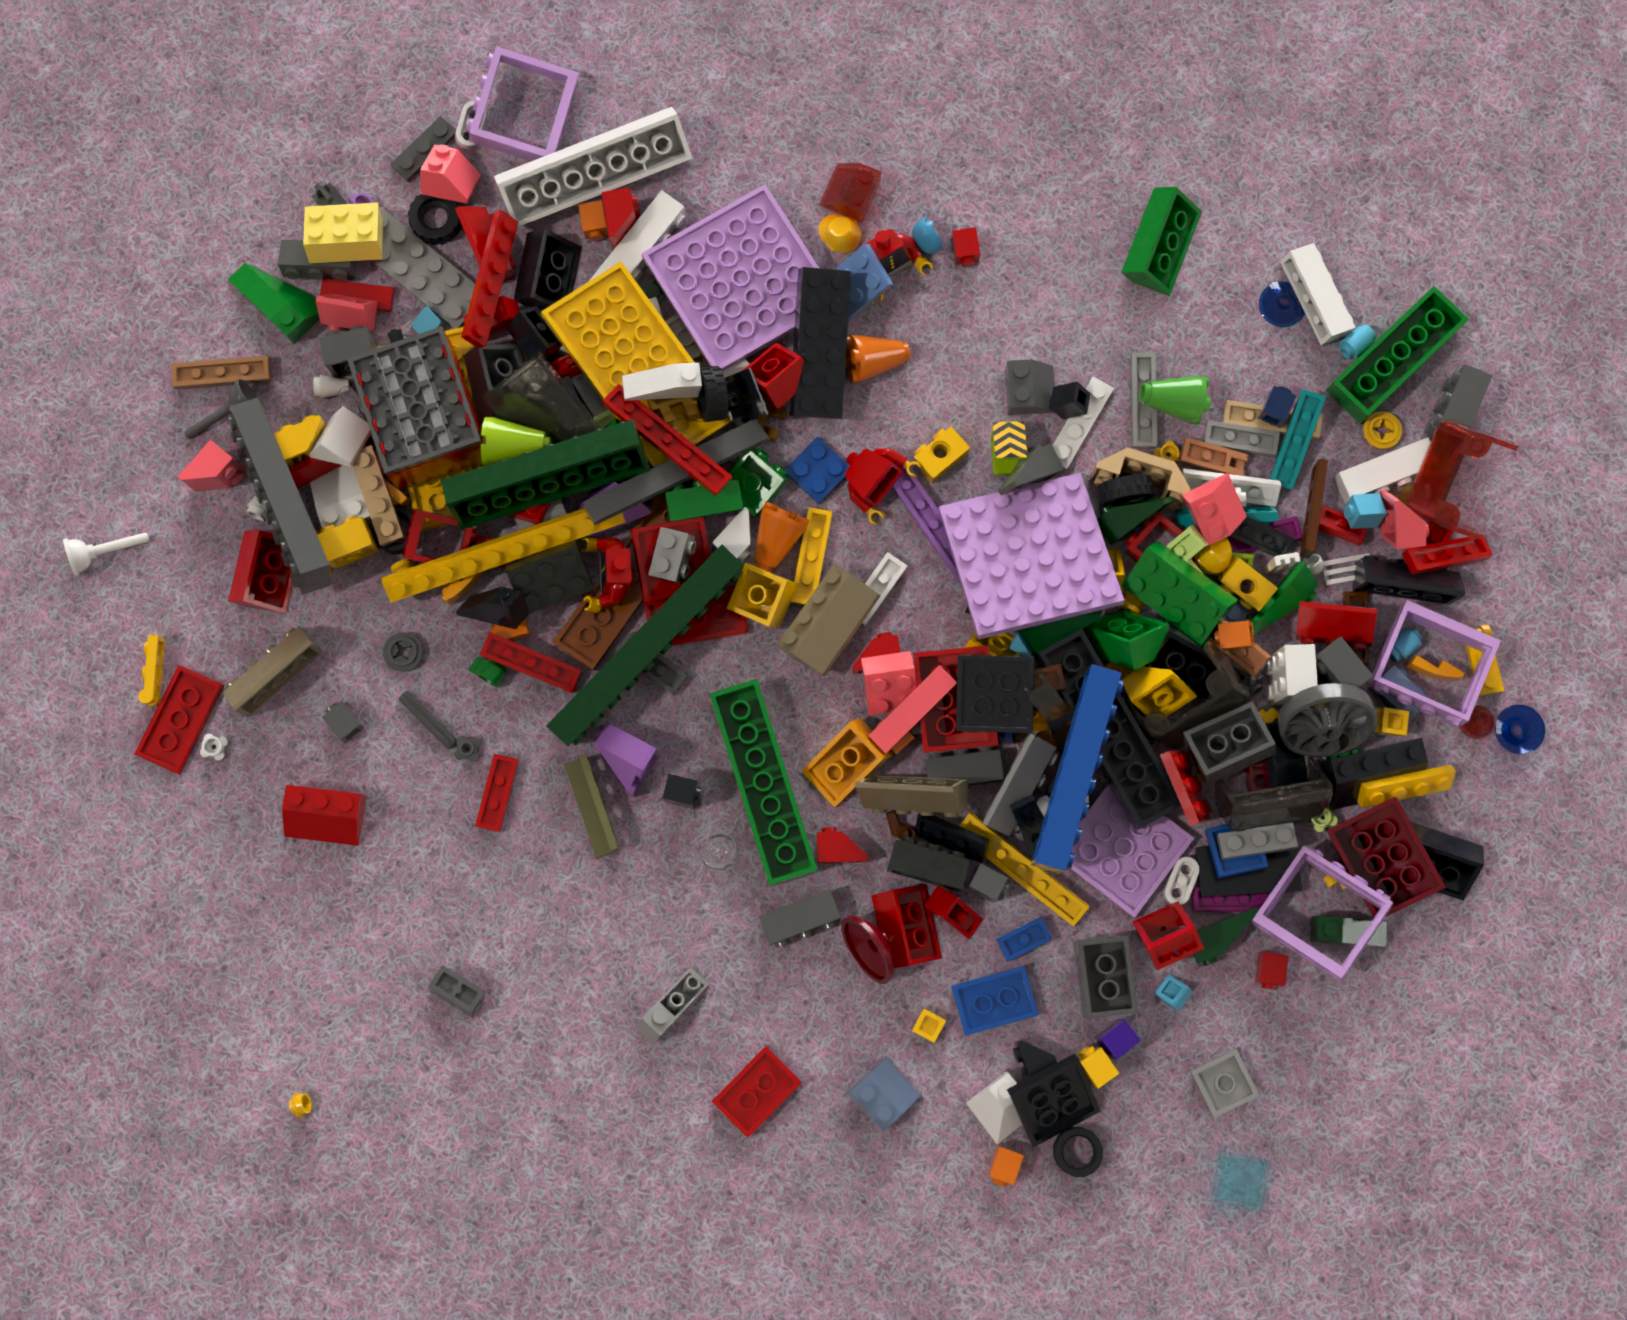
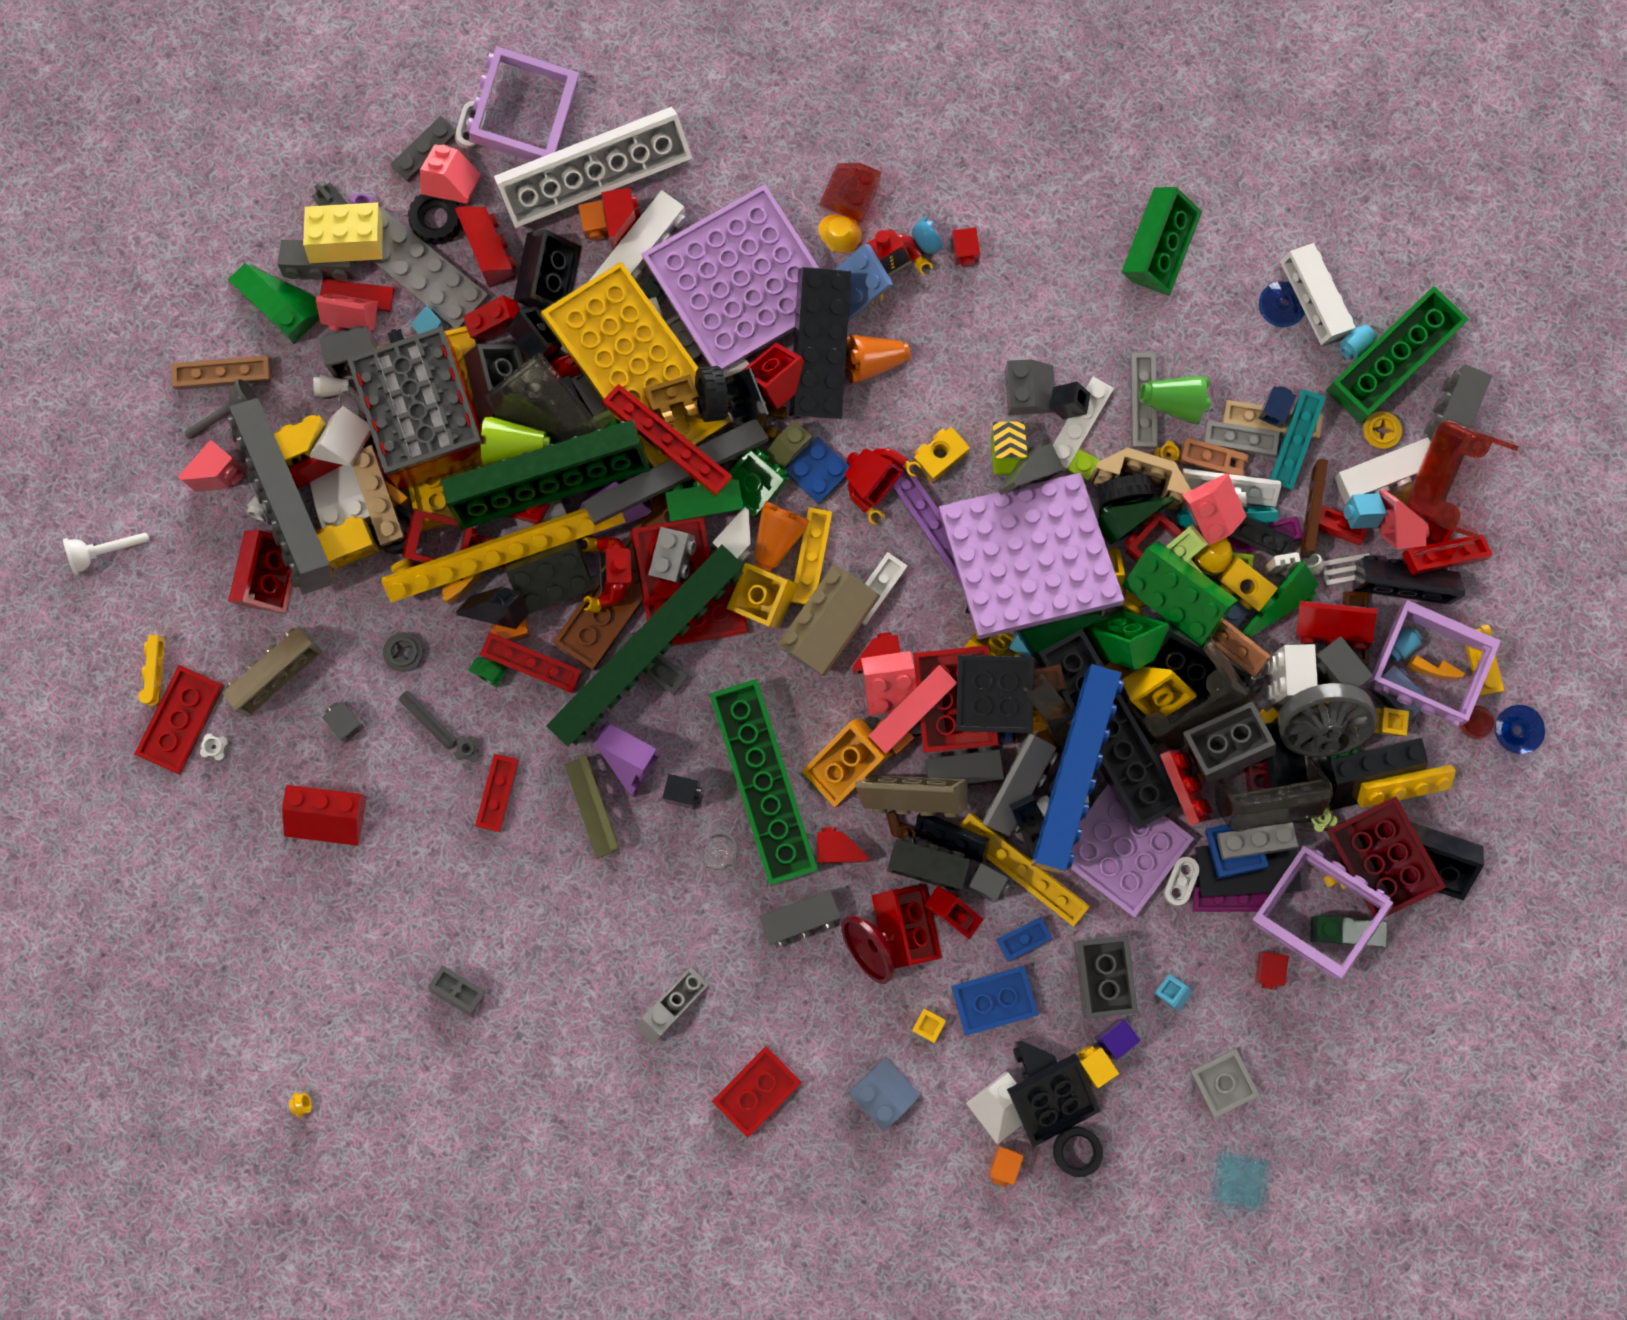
red plate [461,209,519,349] -> none
white slope [622,363,702,401] -> none
red window [1132,901,1204,970] -> none
dark green slope [1193,907,1258,966] -> none
orange brick [1215,620,1255,651] -> none
none -> olive slope [766,420,812,469]
none -> lime plate [1066,449,1100,482]

